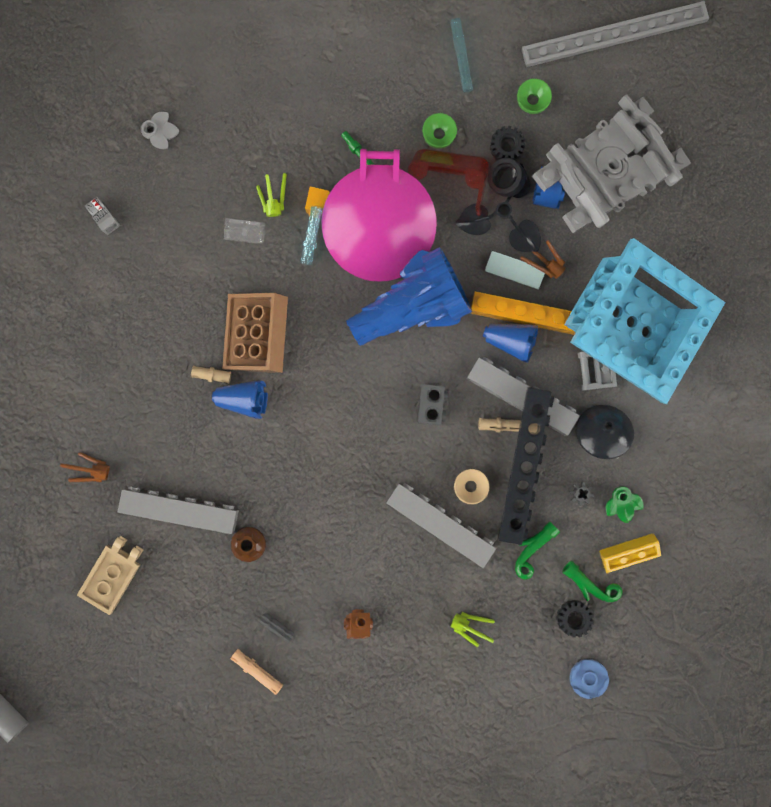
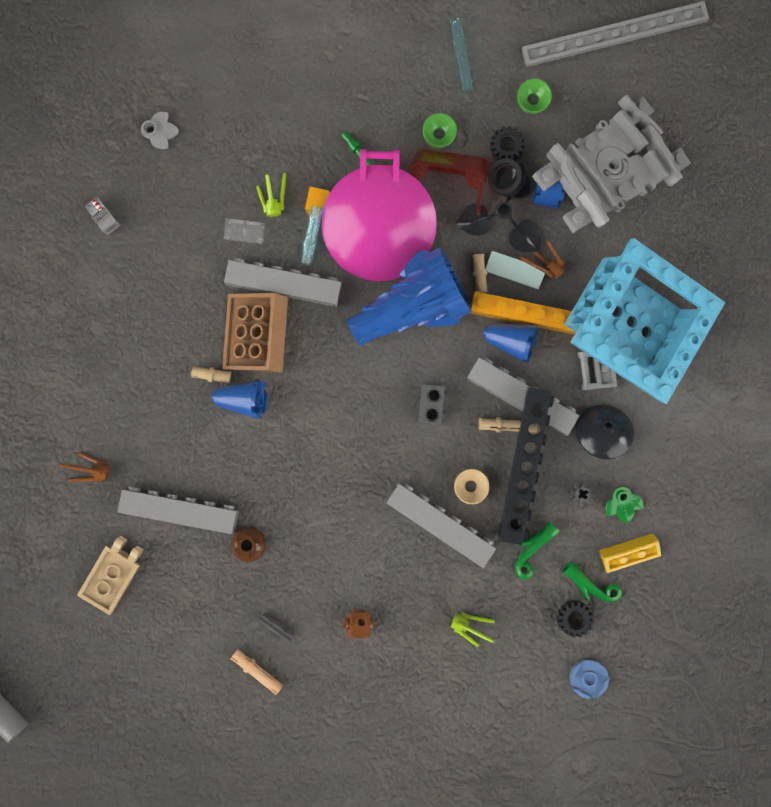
none -> light grey brick [224,258,342,307]
none -> tan pin [472,254,488,293]

